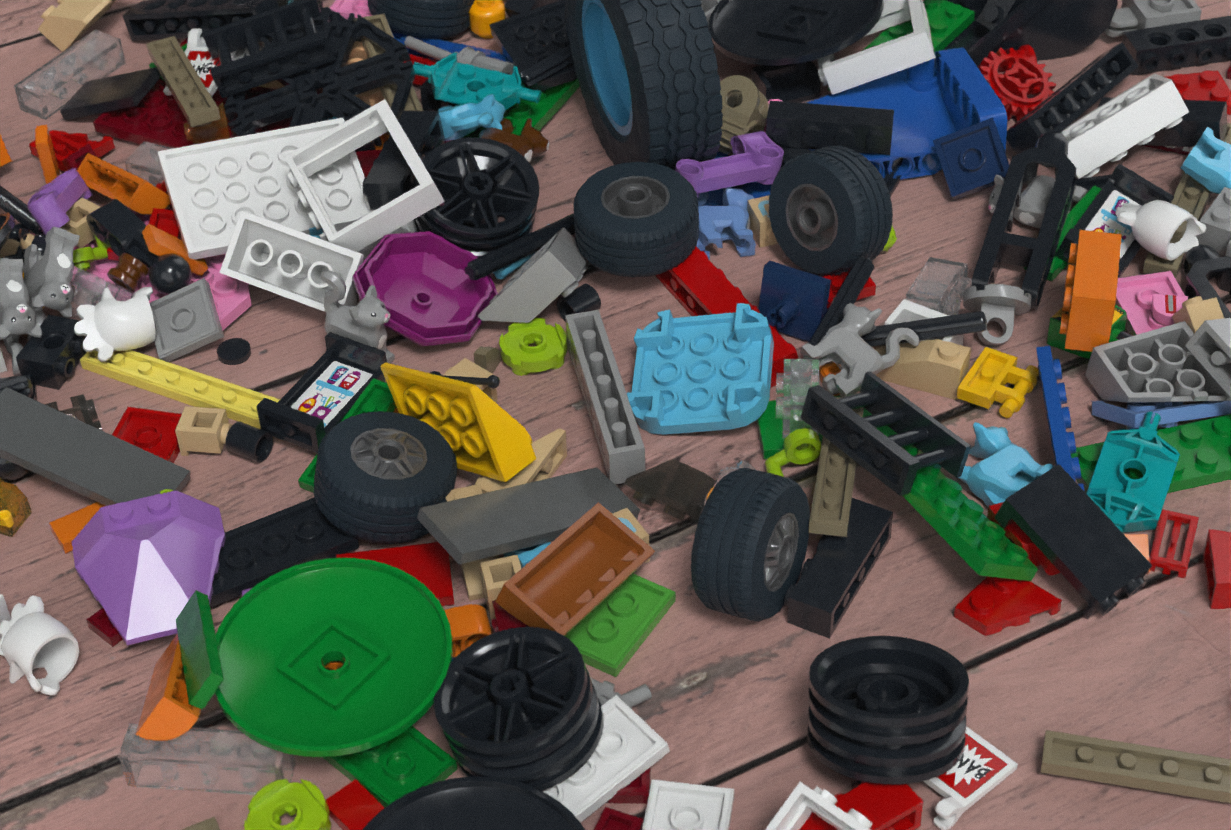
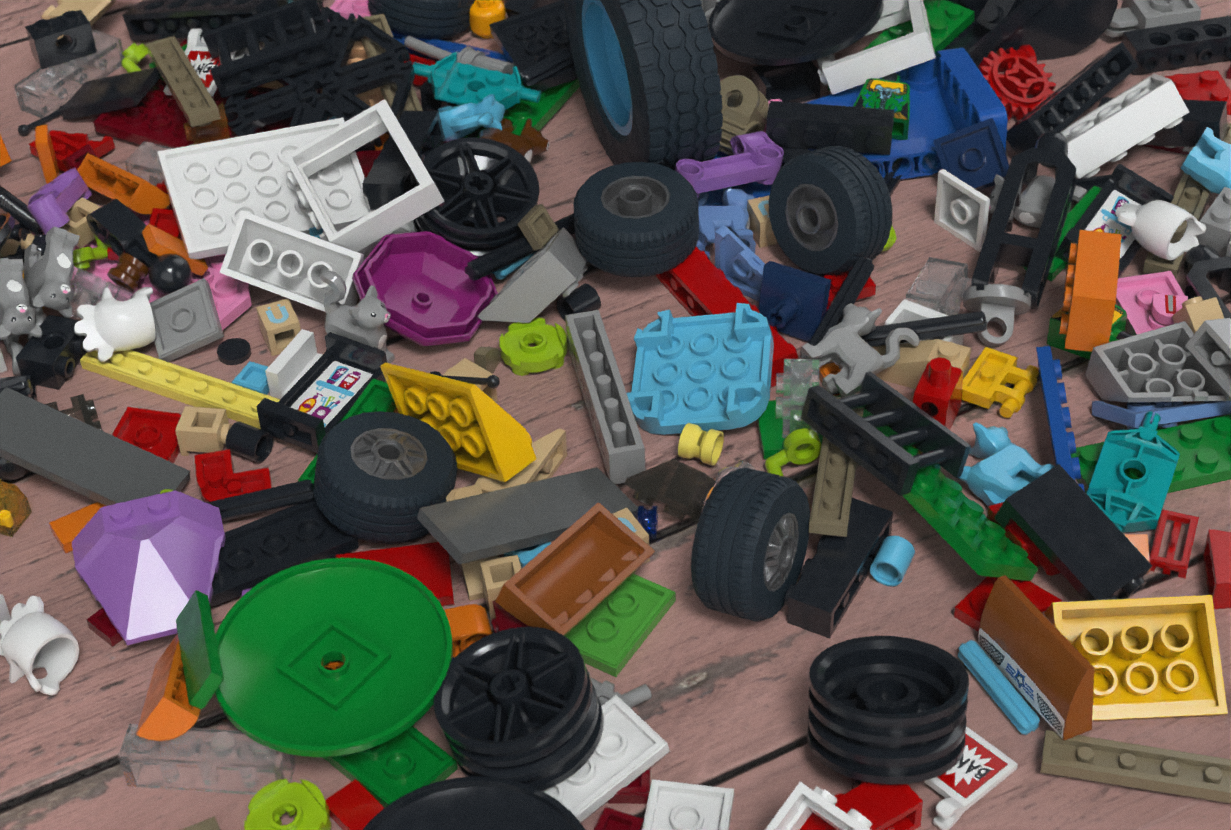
none -> black hinge [18,104,65,136]
none -> black brick [25,10,97,70]
none -> lime plate [121,42,149,73]
none -> red plate [194,449,272,502]
none -> black axle [207,480,315,521]
none -> medium azure tile [232,361,269,395]
none -> tan brick [256,298,301,356]
none -> white panel [265,329,323,399]
none -> dark tan tile [517,204,559,250]
none -> clear blue bush [638,505,658,539]
none -> light yellow wheel [678,423,724,466]
none -> medium blue wing [715,225,765,302]
none -> torso [853,73,910,140]
none -> medium azure beam [870,536,915,586]
none -> red torso [913,357,963,430]
none -> white slope [934,169,990,252]
none -> medium azure axle [958,640,1040,735]
none -> dark orange slope [978,575,1094,741]
none -> yellow slope [1044,595,1228,721]

